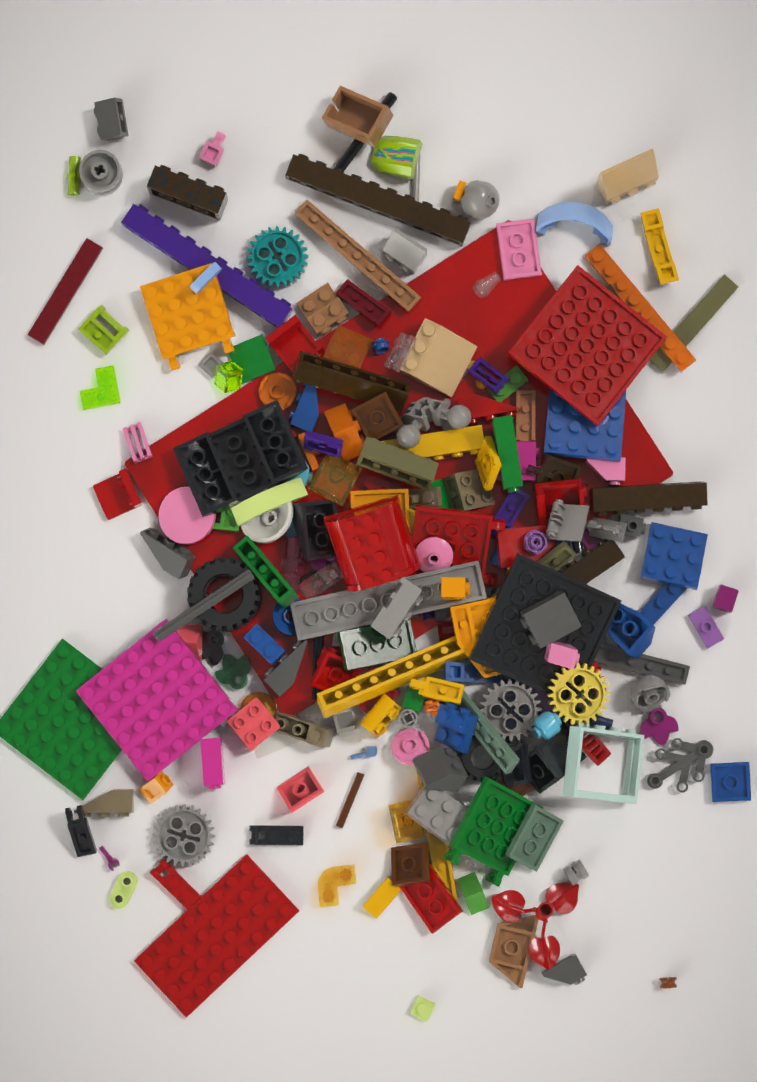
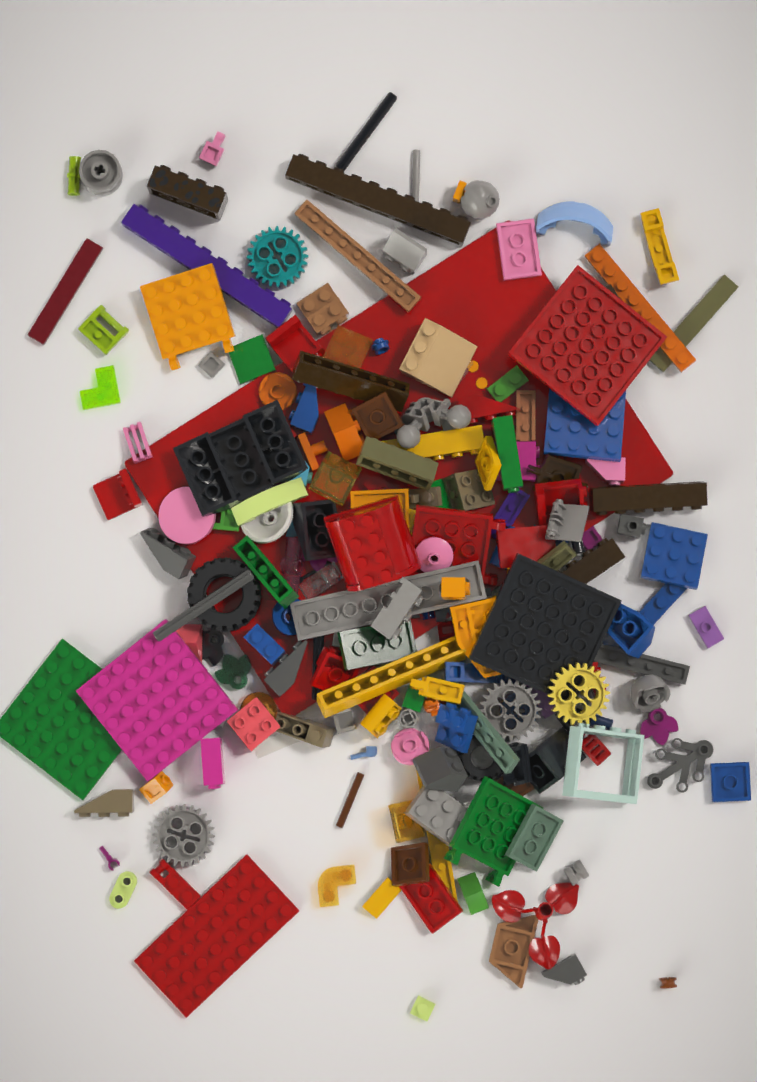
black hinge [65,805,97,857] -> none
dark grey brick [94,97,129,141] -> none
light blue beam [190,262,222,294] -> none
clear neon green panel [214,361,243,393] -> none
black plate [249,825,304,845] -> none
coral slope [276,766,325,813] -> none
dark purple tile [303,431,344,457] -> none
medium nougat piece [322,85,394,148] -> none
dark red plate [336,279,392,328] -> none
lime slope [371,136,423,180] -> none
clear plate [383,332,417,372] -> none
dark purple tile [468,357,509,395] -> none
clear cone [472,272,501,298] -> none
dark grey brick [520,590,582,649] -> none
medium lavender plate [524,530,547,554] -> none
medium azure head [532,711,562,740] -> none
bright pink slope [544,641,580,669] -> none
light grey hinge [585,517,627,542] -> none
tan slope [596,148,659,204] -> none
magenta panel [712,584,739,613] -> none

